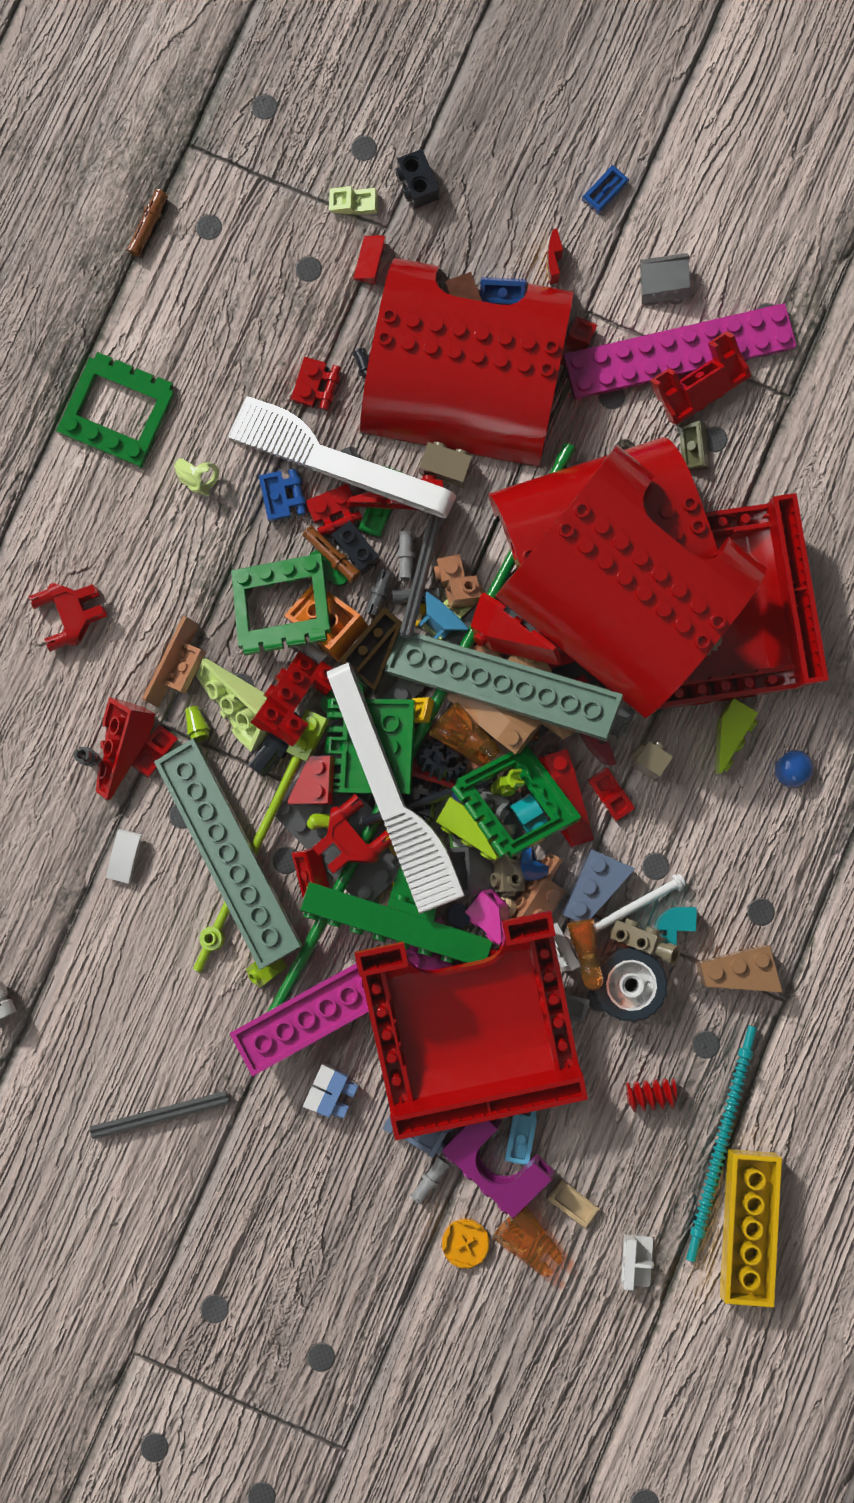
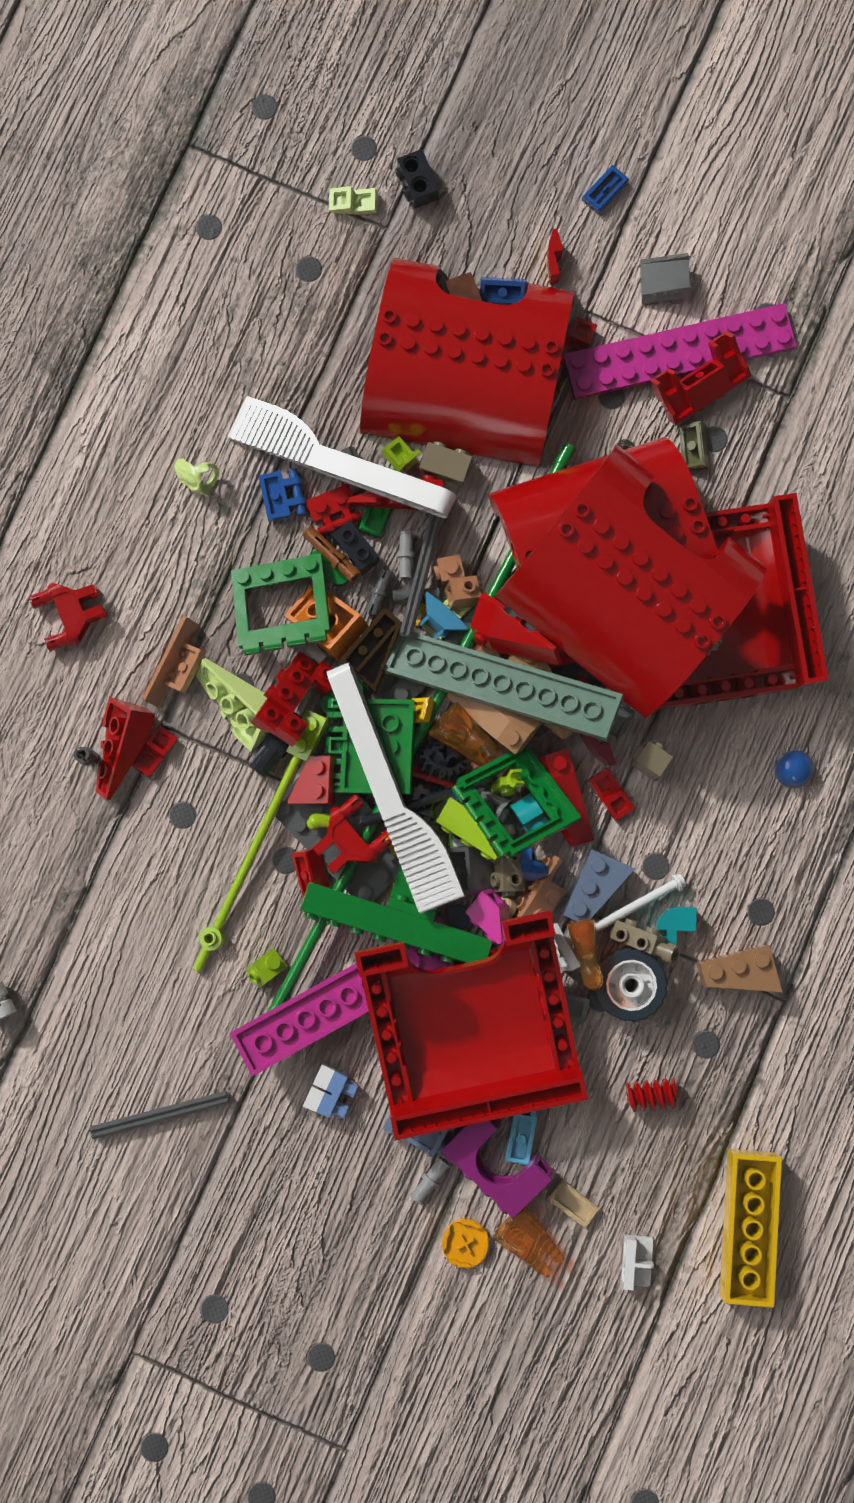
green hinge [56,352,174,468] -> none
white slope [106,829,142,884] -> none
dark orange pin [126,189,169,257] -> none
sand green plate [154,738,303,970] -> none
lime cone [185,706,210,742] -> none
red plate [291,356,341,411] -> none
black pin [352,348,369,379] -> none
red slope [353,235,386,285] -> none
teal hose [686,1025,757,1262] -> none
lime slope [715,698,758,774] -> none
none -> lime bracket [381,436,422,472]

